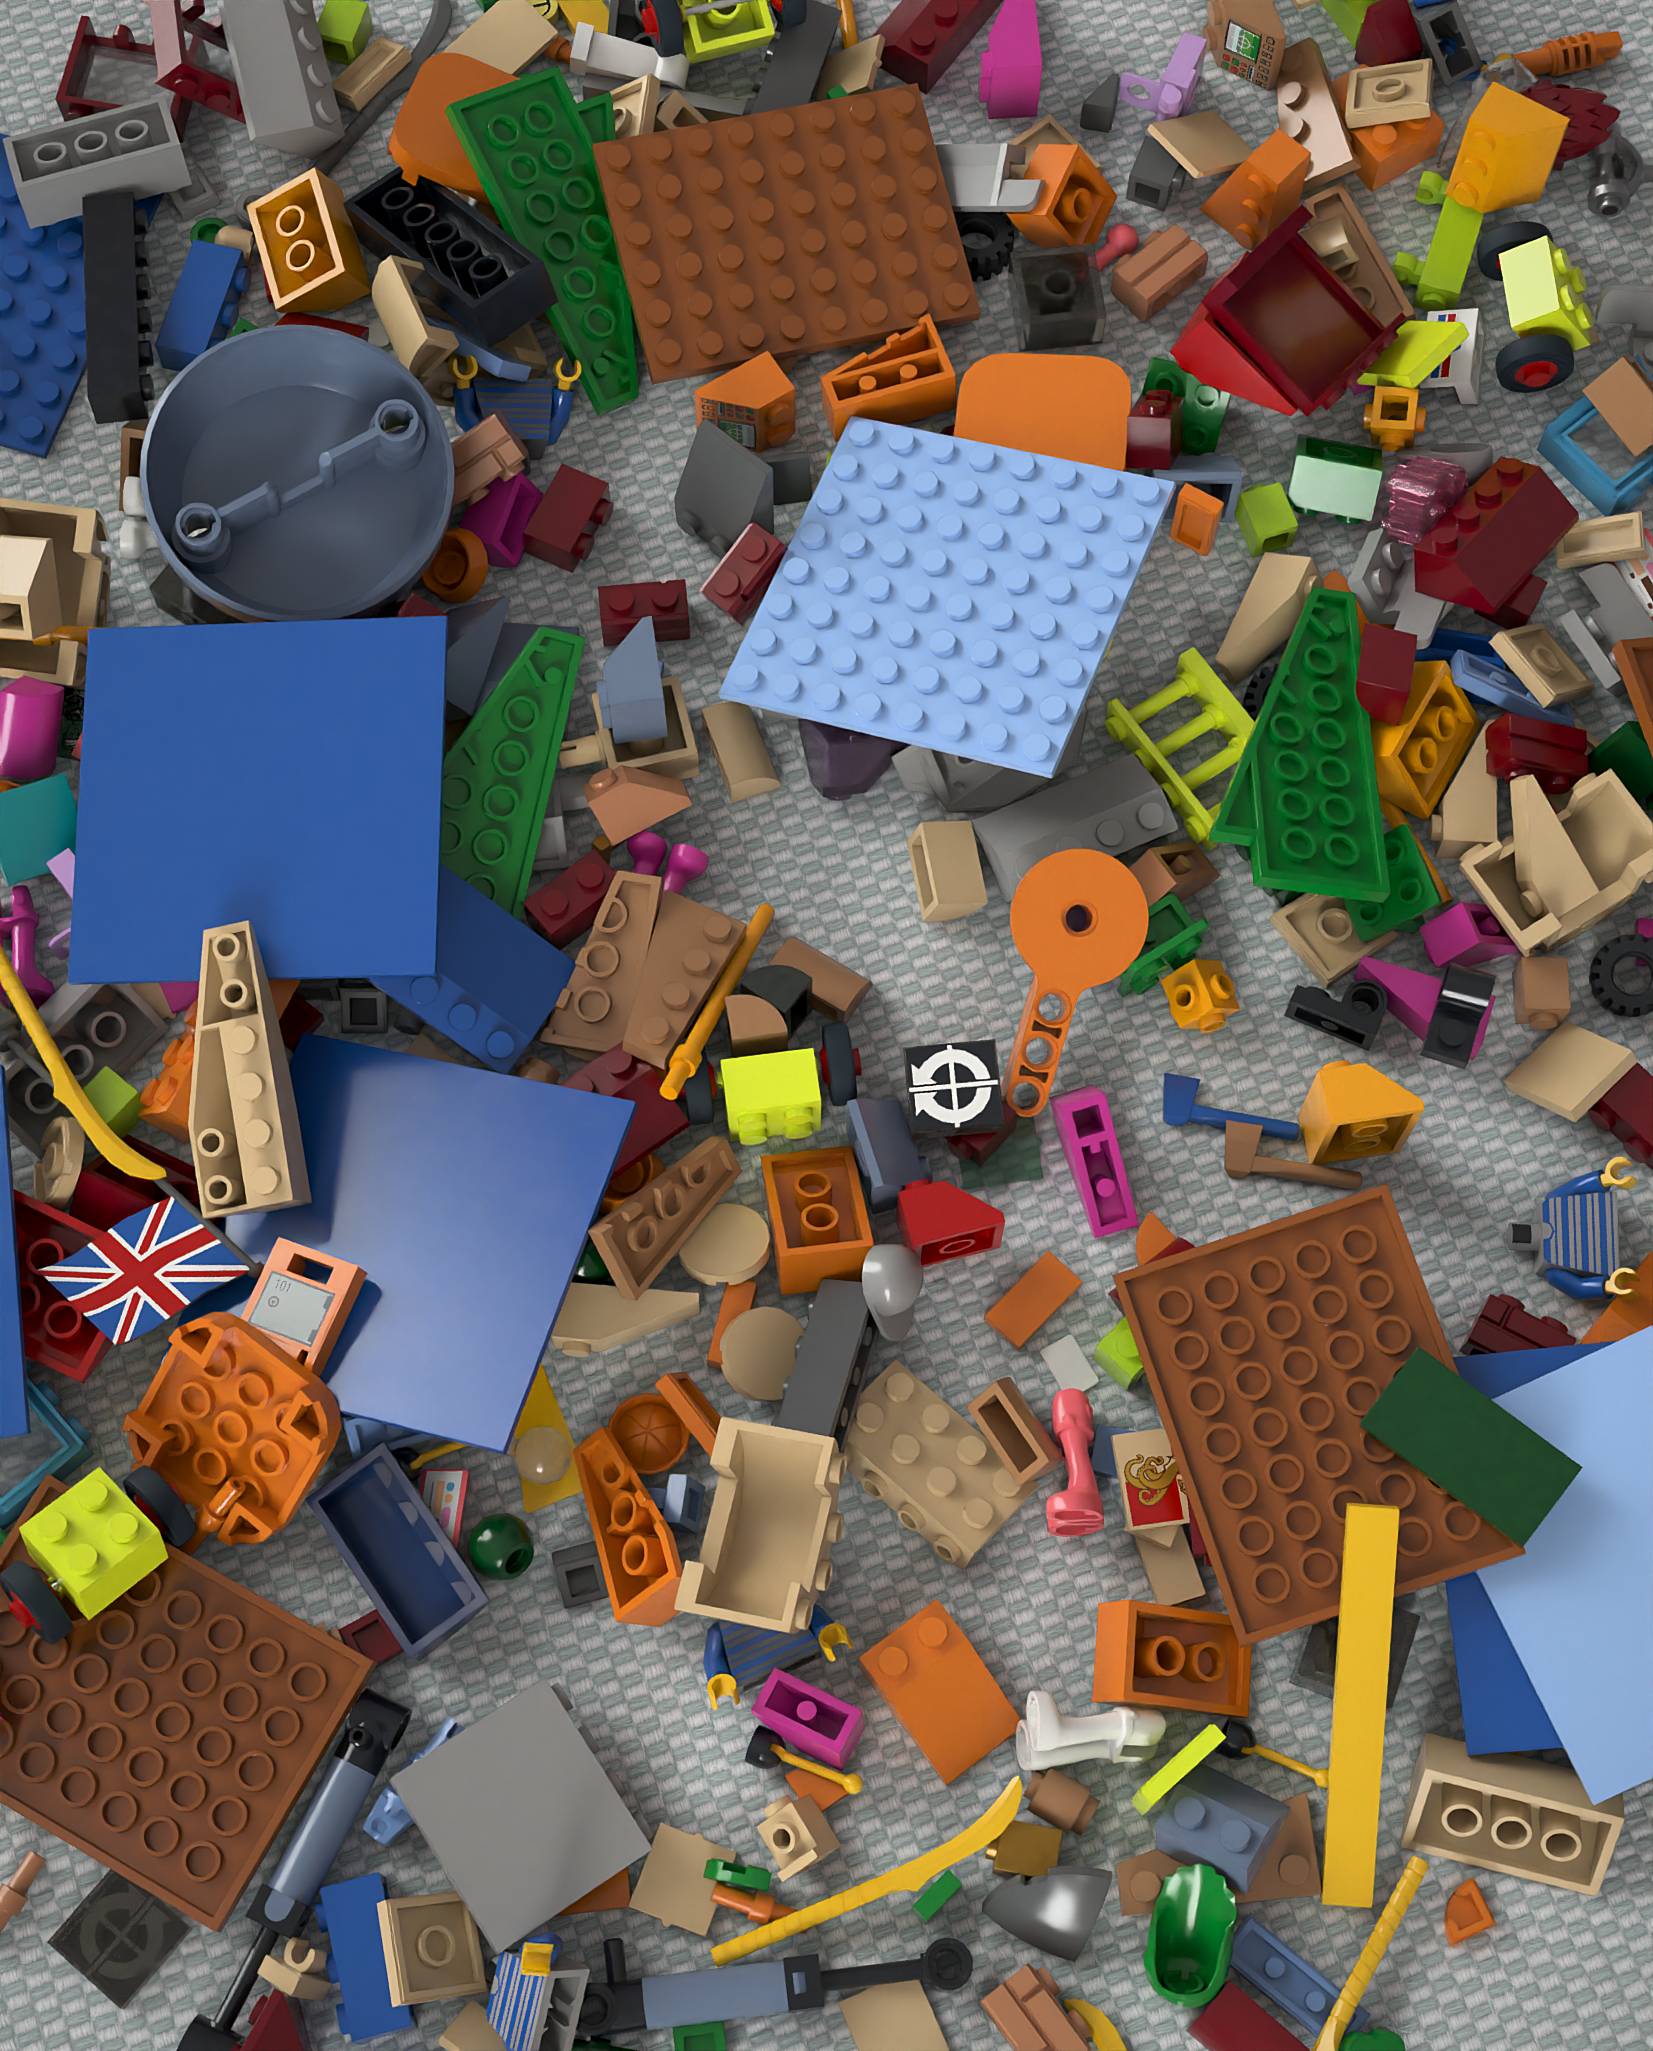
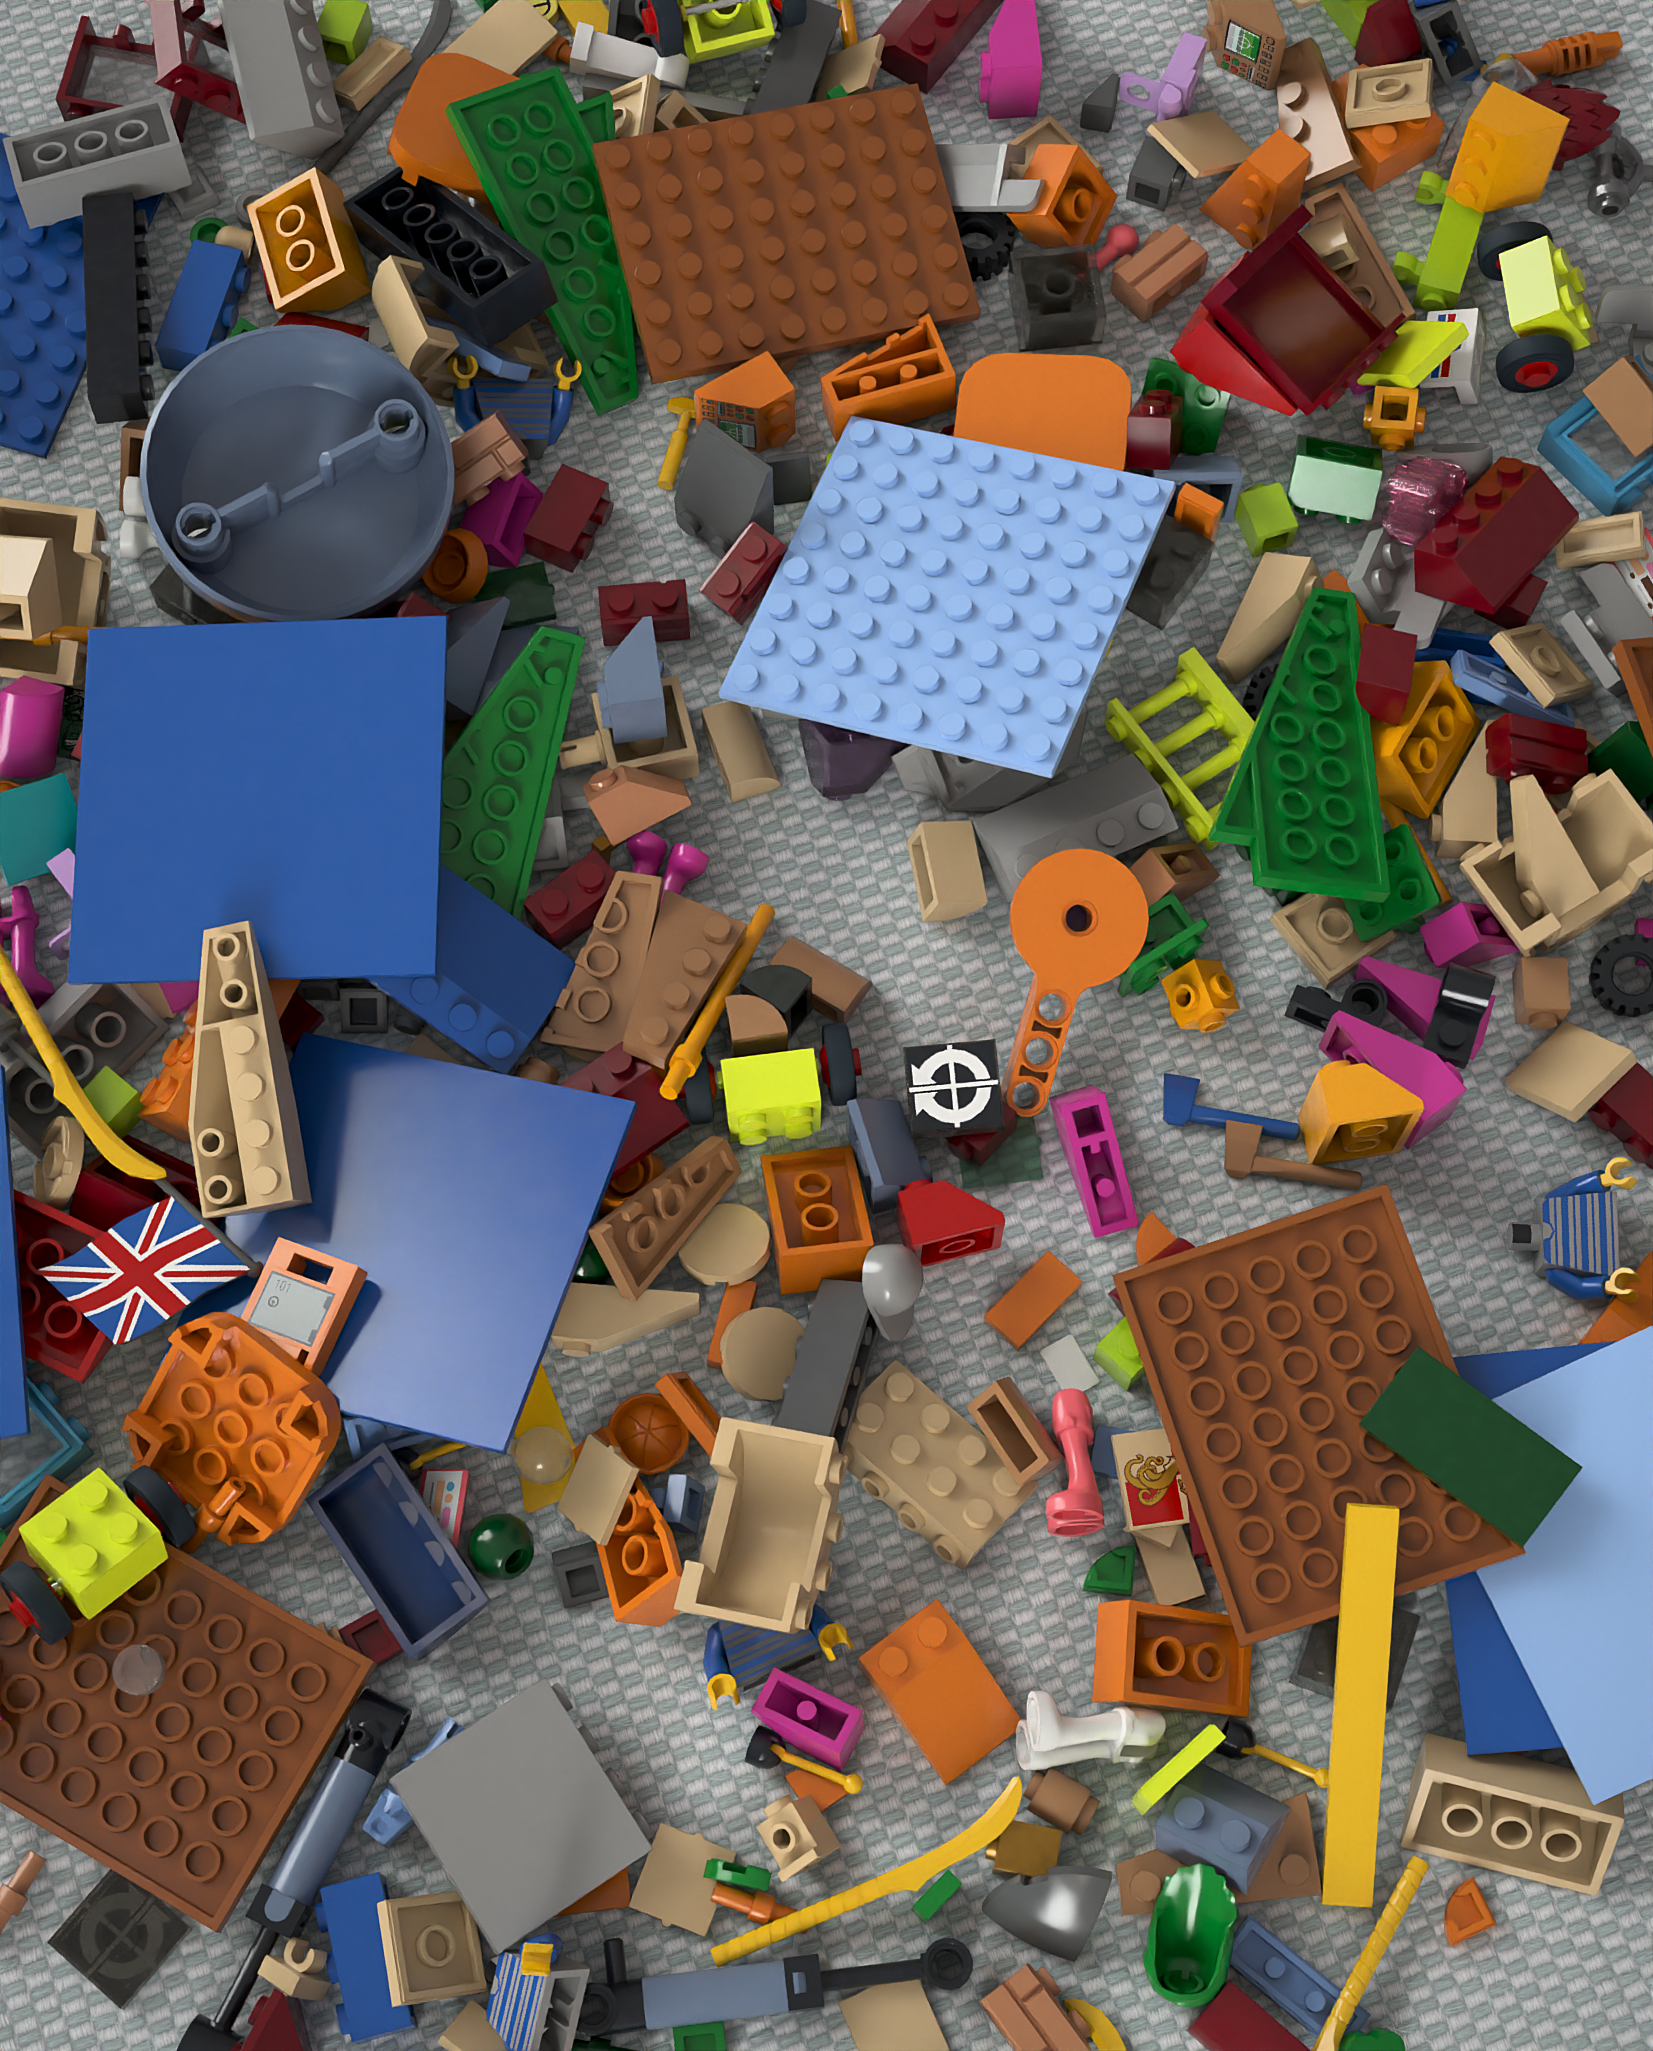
dark red brick [1459,1294,1577,1356] -> none
none -> clear tile [112,1644,166,1697]
none -> clear green piece [471,561,557,631]
none -> tan piece [557,1433,639,1546]
none -> yellow piece [657,396,696,490]
none -> green tile [1083,1546,1136,1597]
none -> clear smoke brick [1125,513,1214,631]
none -> dark pink slope [1318,1010,1467,1150]

